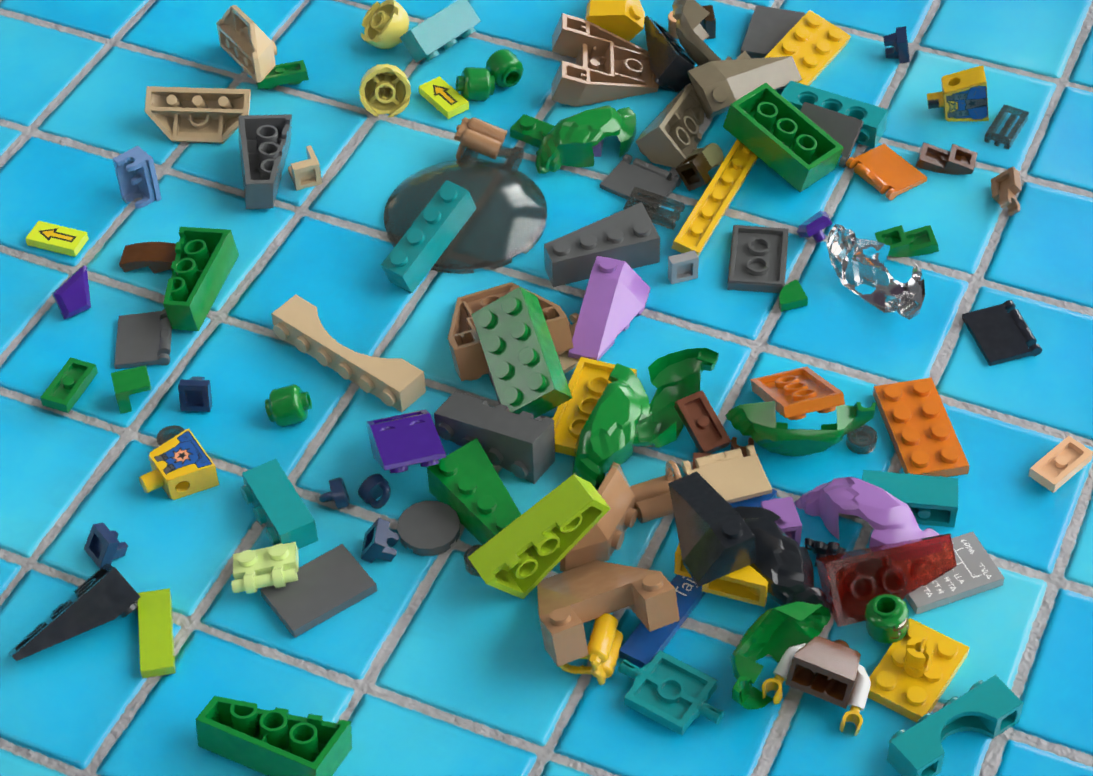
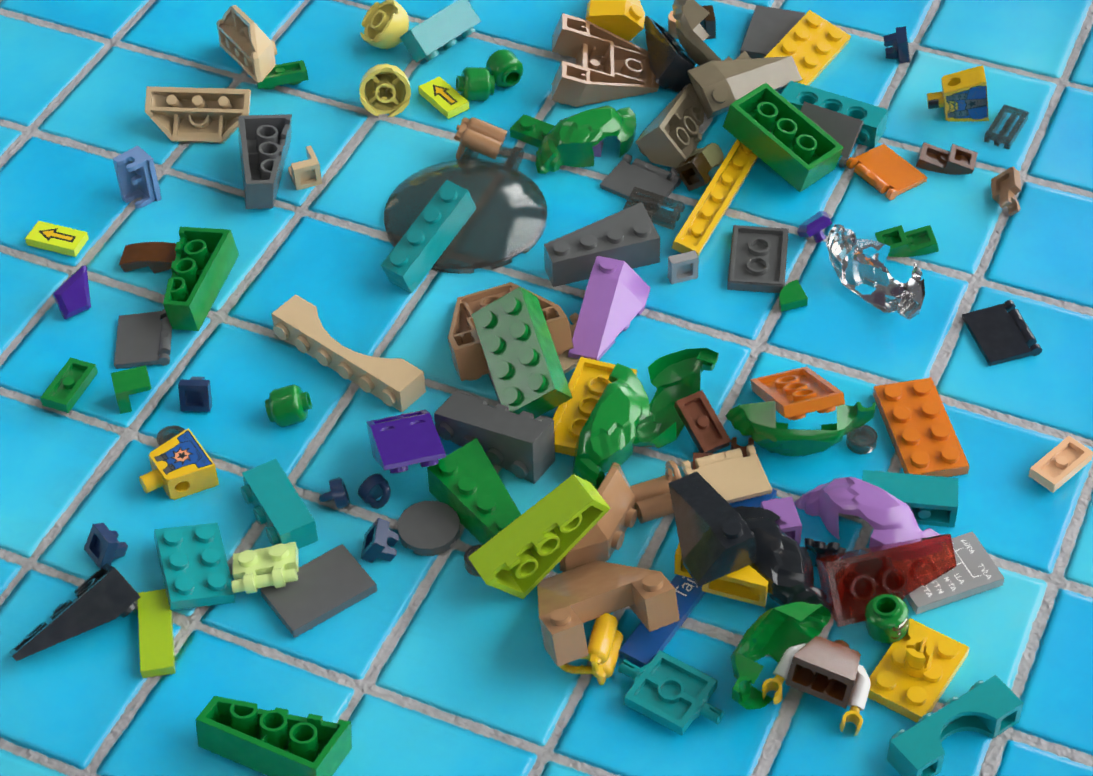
none -> teal plate [154,523,236,610]

